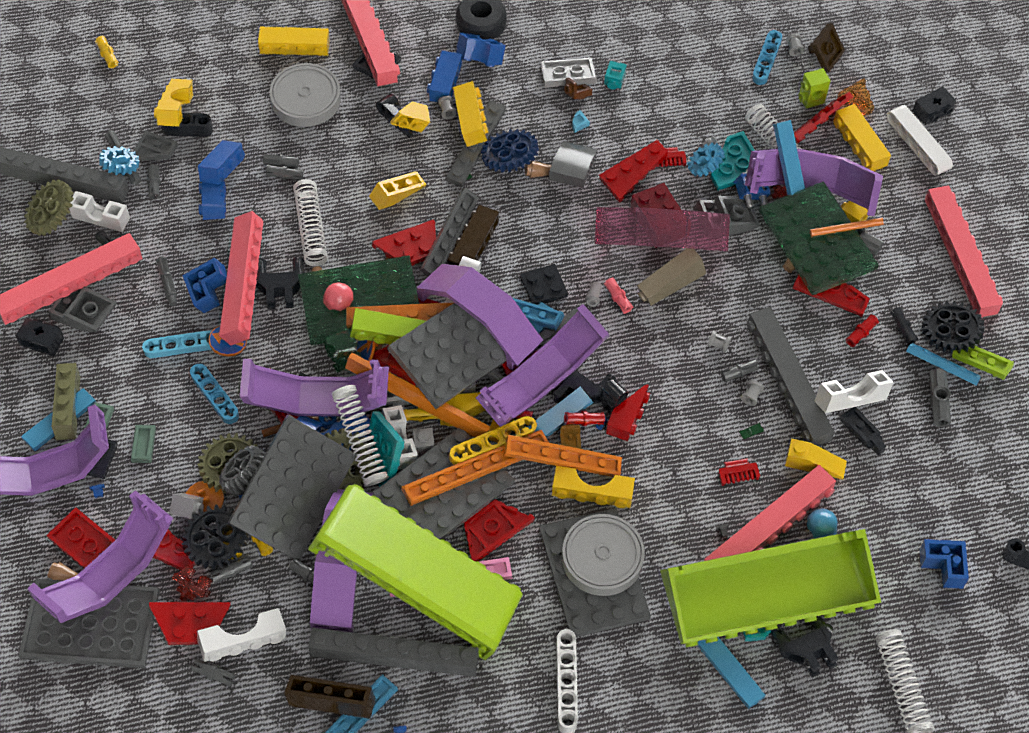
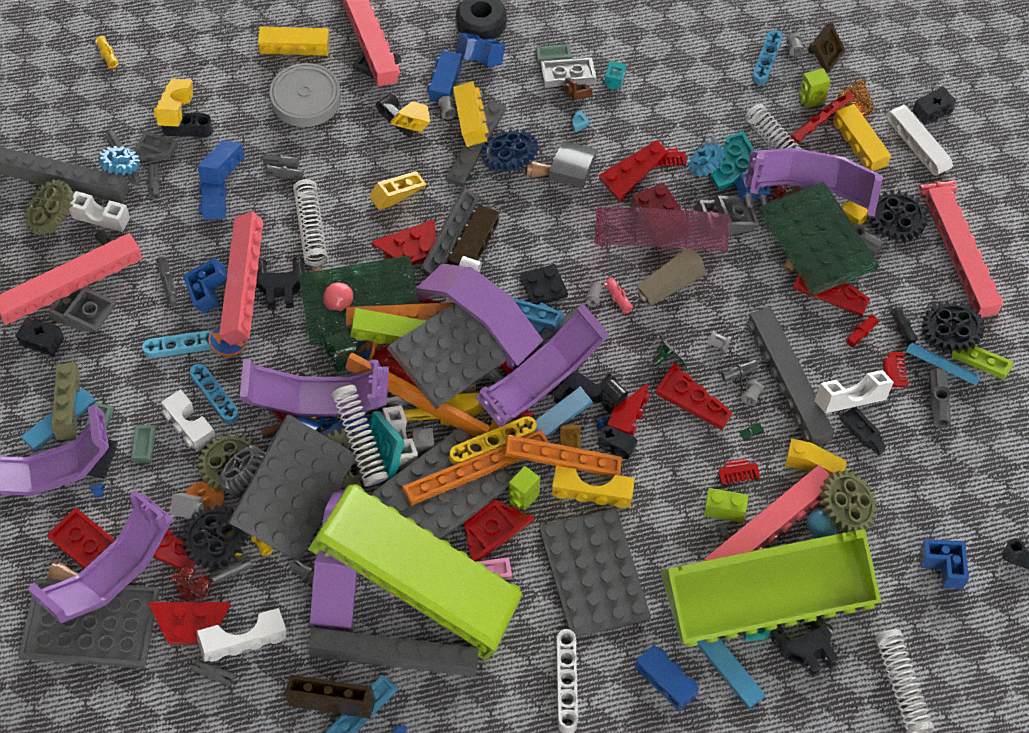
light grey brick [562,514,645,596] -> none
red pin [564,411,605,426] -> none
dark azure tile [773,120,806,196] -> none
orange bar [810,218,884,237] -> none
none -> white arch [161,389,216,452]
none -> lime brick [509,466,540,511]
none -> sand green tile [535,44,572,64]
none -> black piece [598,426,638,459]
none -> blue brick [635,645,699,712]
none -> dark green shield [653,334,687,366]
none -> red wing [655,362,733,430]
none -> lime brick [704,488,748,523]
none -> olive gear [819,470,879,533]
none -> black gear [868,190,928,243]
none -> red piece [882,352,909,387]
none -> coral pin [919,180,957,196]

